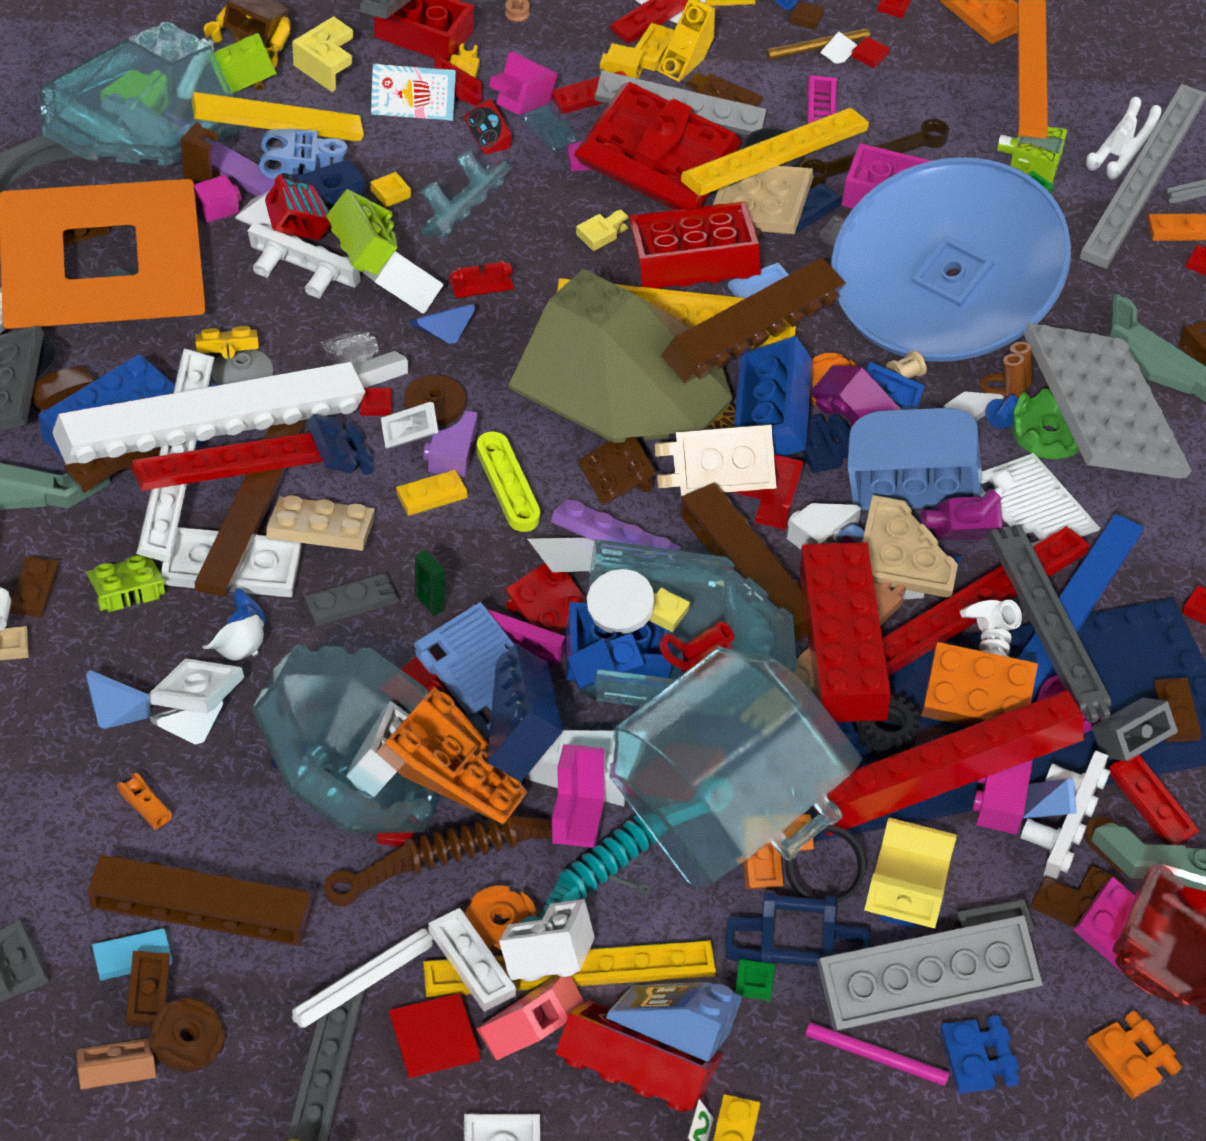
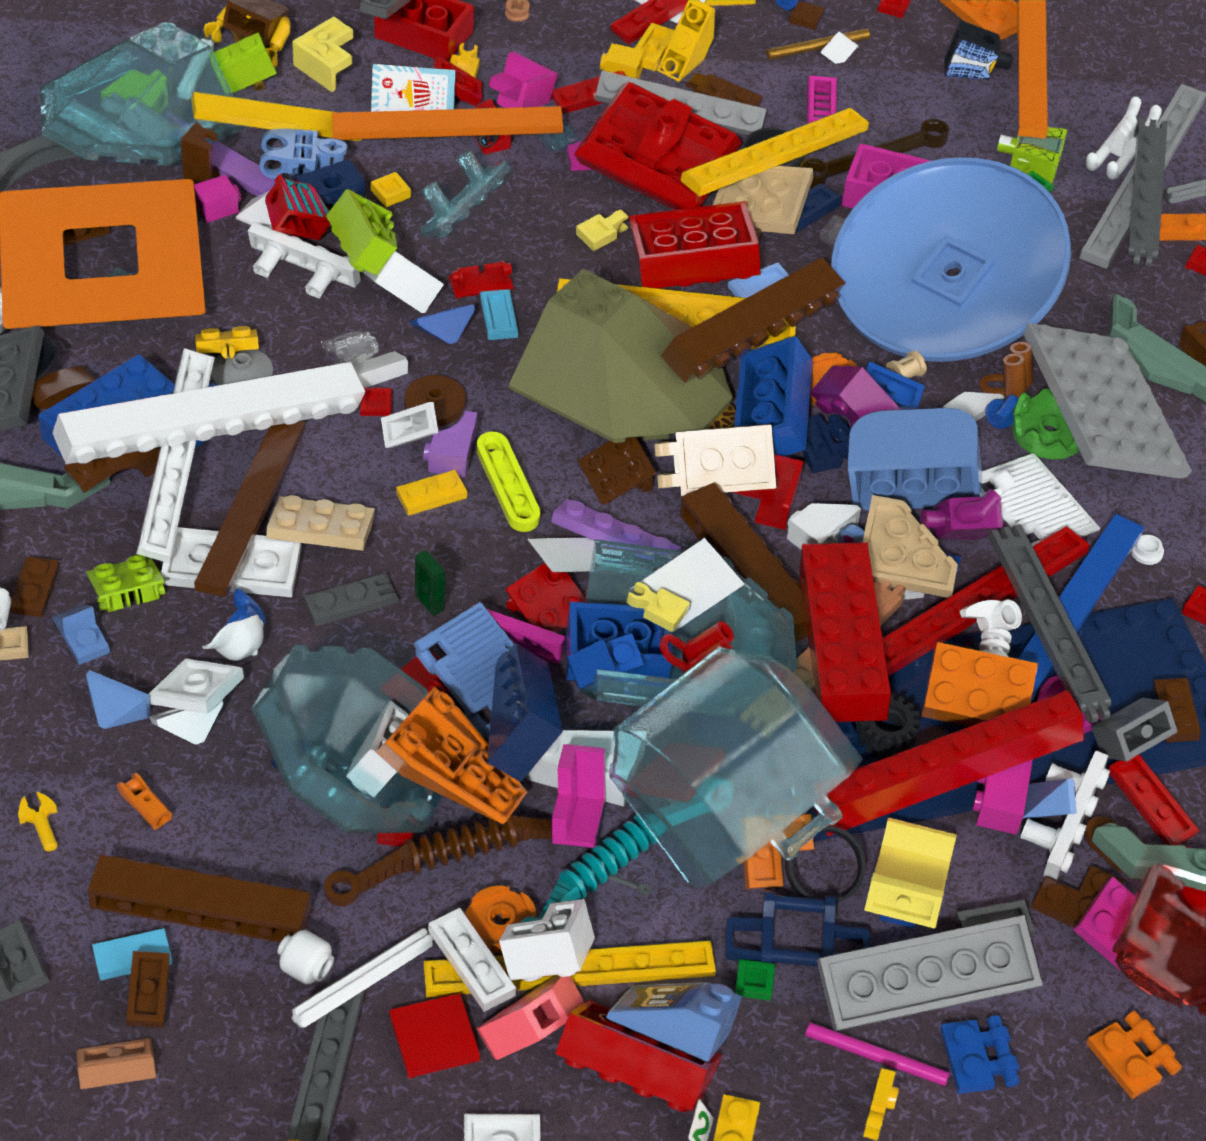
red tile [131,433,322,491] -> none
reddish brown plate [149,997,225,1072] -> none
dark blue plate [306,414,374,475] -> none
white tile [587,569,655,634] -> none
red tile [851,37,890,68] -> none
none -> yellow bar [18,792,58,852]
none -> medium blue slope [52,604,110,665]
none -> white head [278,930,334,984]
none -> orange tile [332,106,563,140]
none -> medium azure tile [480,289,518,340]
none -> white sticker [630,538,745,634]
none -> yellow plate [863,1068,899,1141]
none -> torso [944,20,1013,80]
none -> dark grey hinge [1127,117,1168,267]
none -> white plate [1131,535,1164,565]

